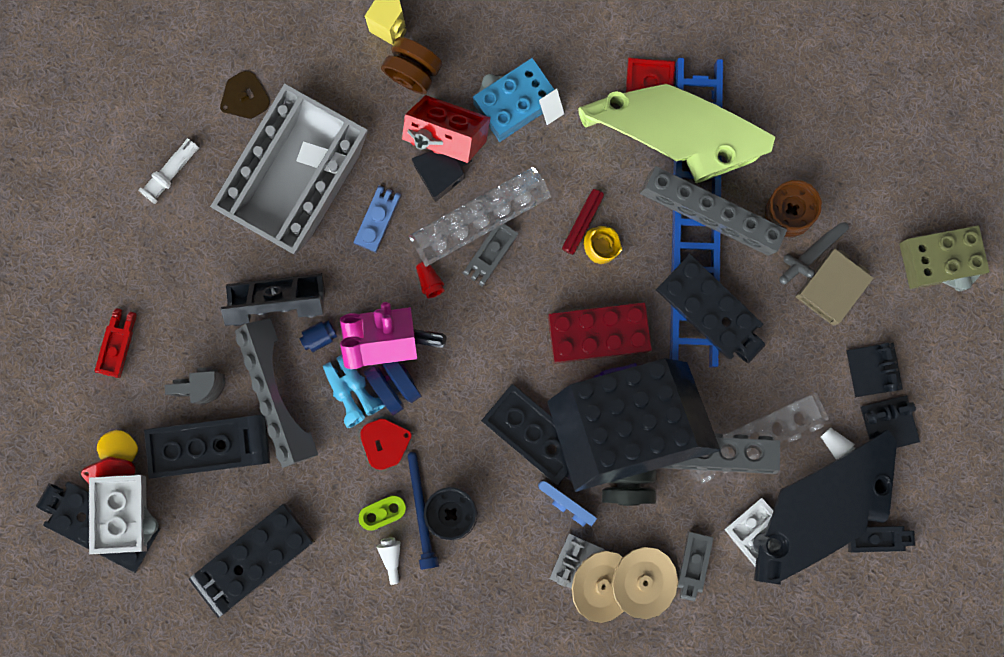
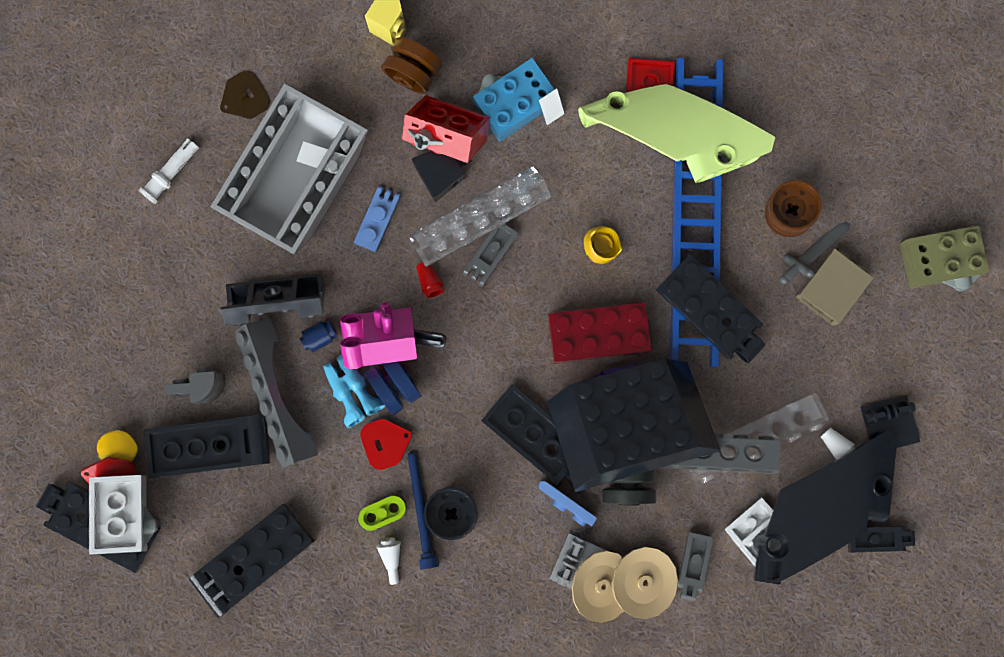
red hinge [94,308,137,378] -> none
dark red axle [562,189,604,255] -> none
dark grey brick [639,166,787,256] -> none
black hinge [846,342,903,398] -> none

